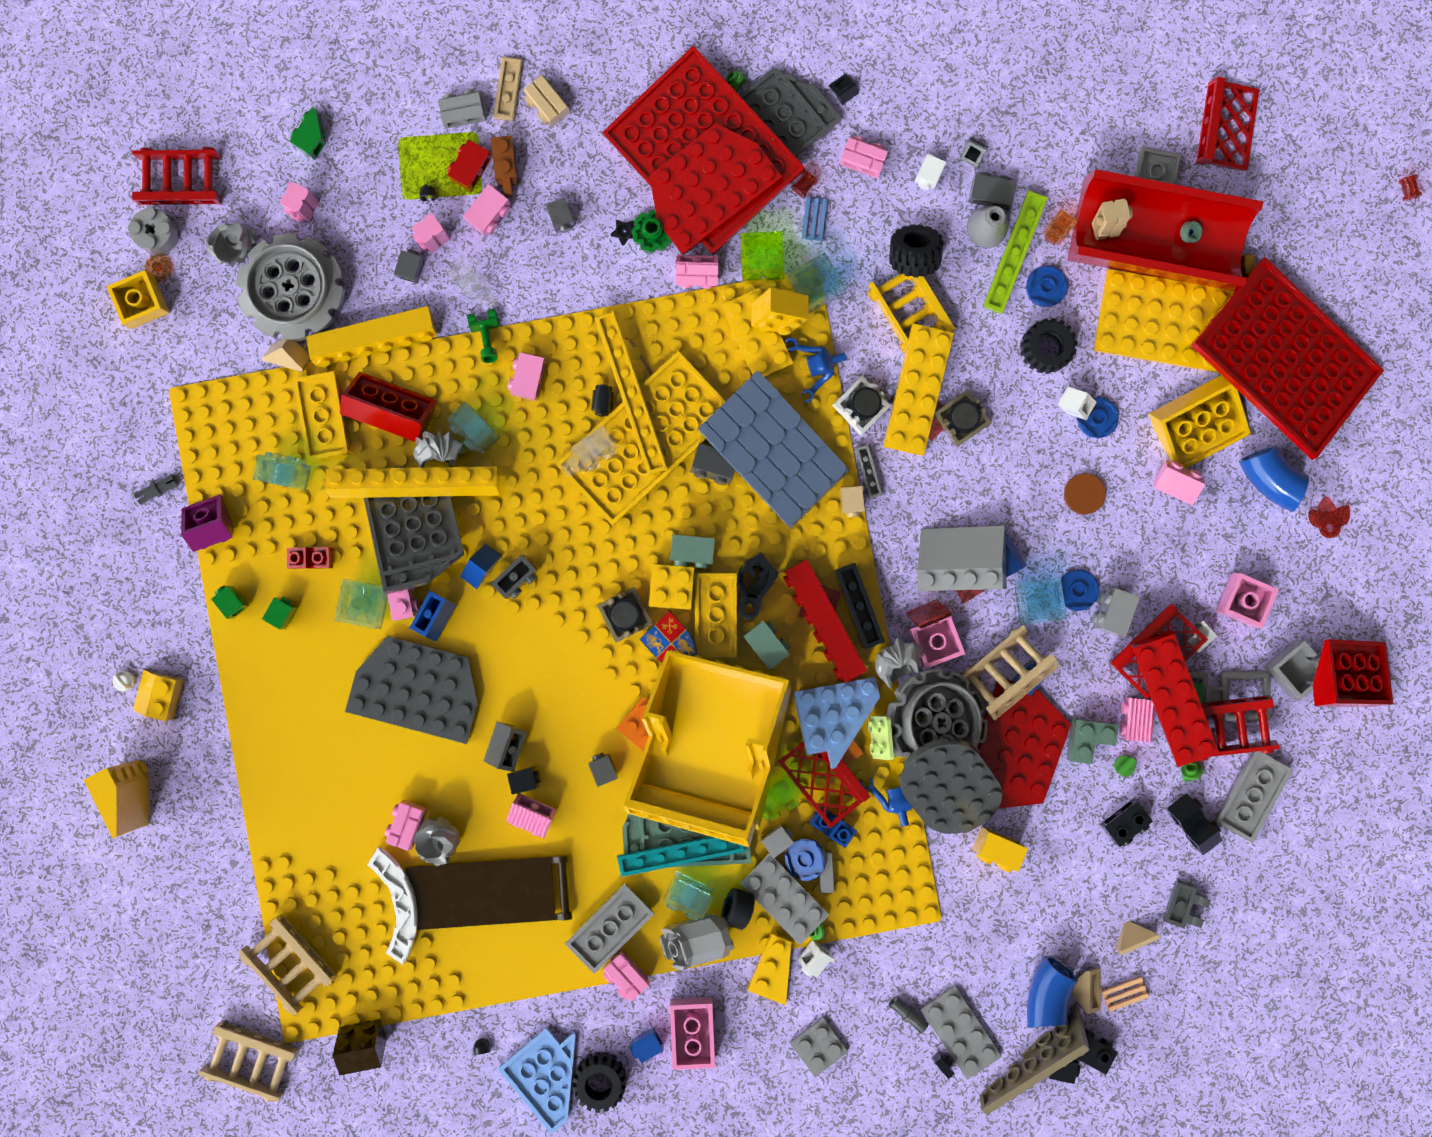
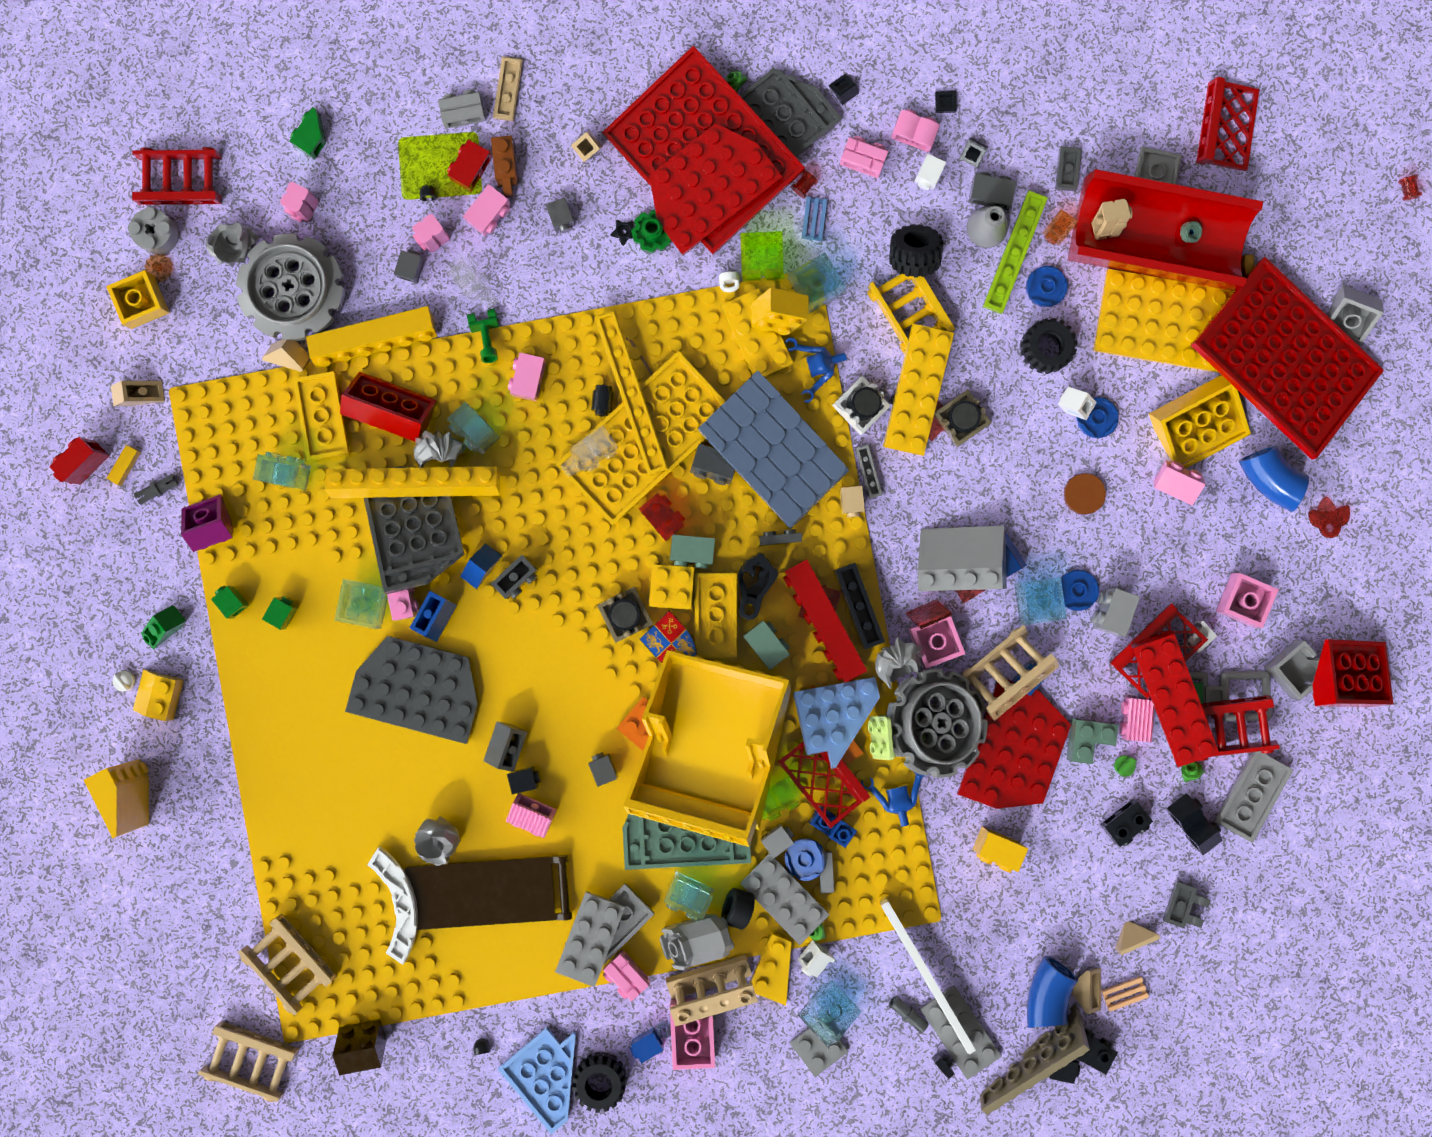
red slope [287,547,333,569] -> none
bright pink brick [385,800,427,851] -> none
tan brick [524,75,570,127] -> none
teal tile [617,836,746,877] -> none
bright pink brick [676,255,718,289] -> none
dark grey plate [899,739,1002,834] -> none
none -> red brick [49,437,110,485]
none -> yellow piece [106,445,141,486]
none -> tan slope [111,381,165,406]
none -> green slope [141,605,186,650]
none -> light grey plate [555,891,625,987]
none -> tan brick [571,130,603,162]
none -> clear red brick [639,493,685,542]
none -> clear light blue hinge [656,1021,671,1039]
none -> tan fence [665,954,758,1027]
none -> white tile [719,271,740,292]
none -> dark grey plate [759,529,802,546]
none -> clear light blue brick [797,981,862,1046]
none -> white tile [880,898,976,1054]
none -> bright pink brick [891,109,940,152]
none -> black tile [935,91,957,113]
none -> dark grey plate [1055,146,1082,192]
none -> light grey slope [1327,285,1384,345]

